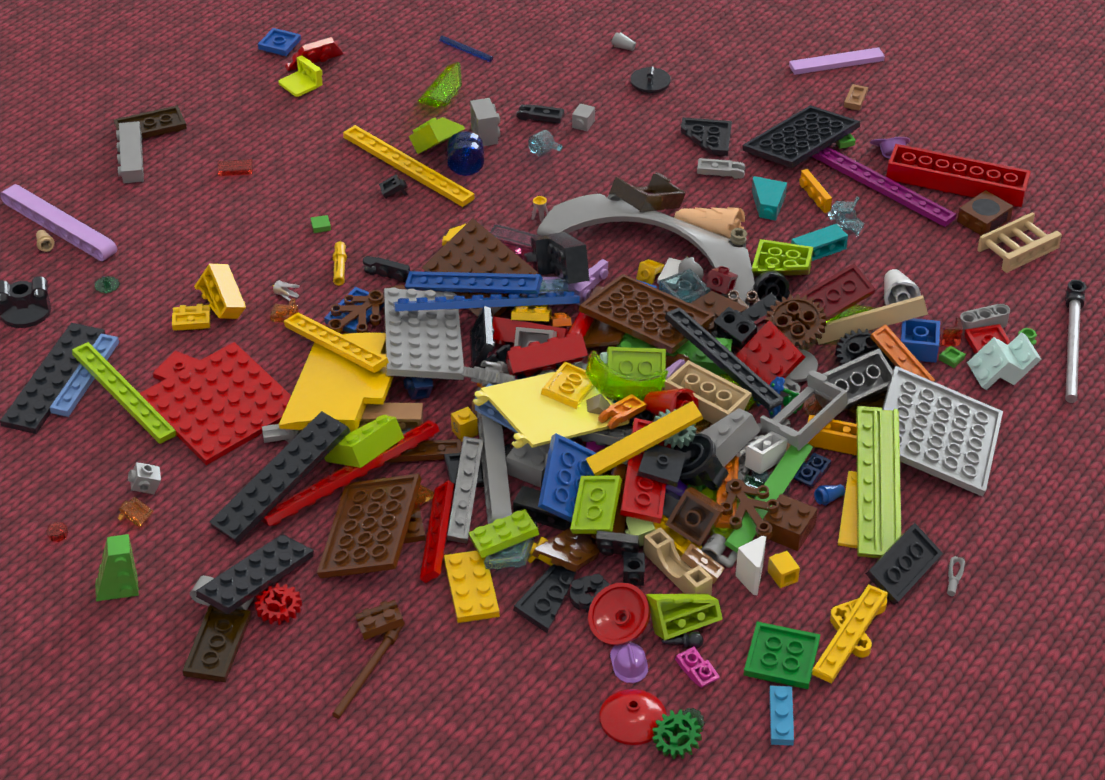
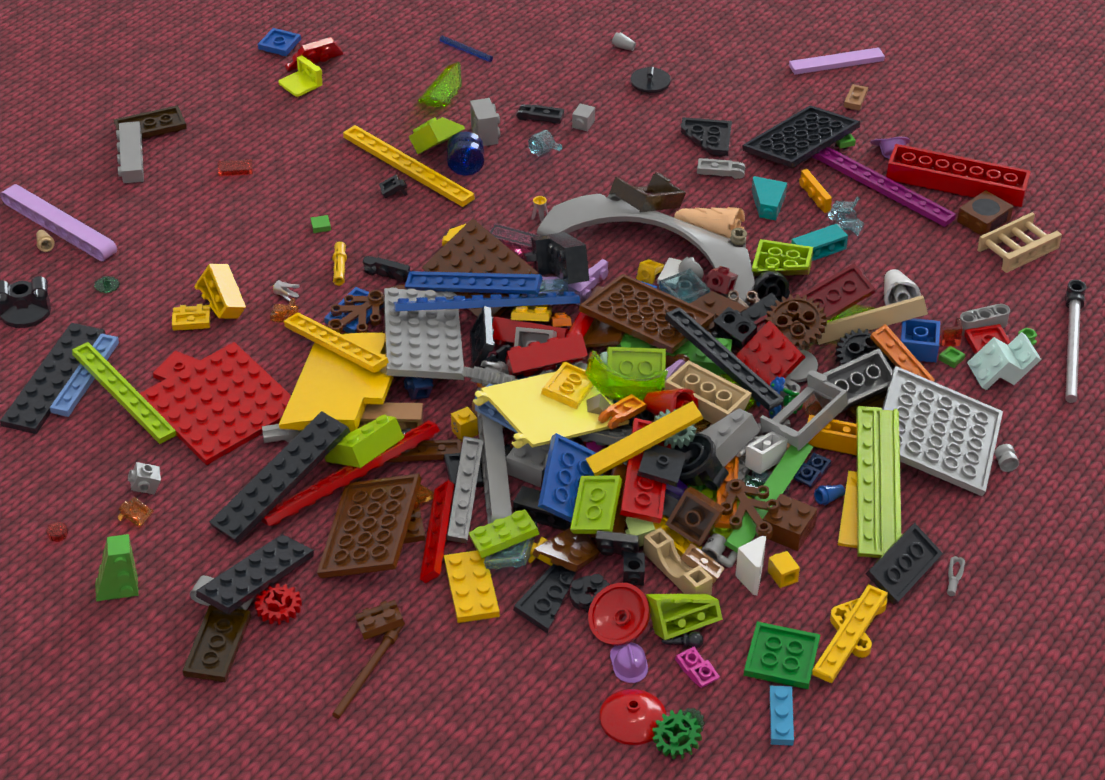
none -> light grey wheel [994,444,1019,472]

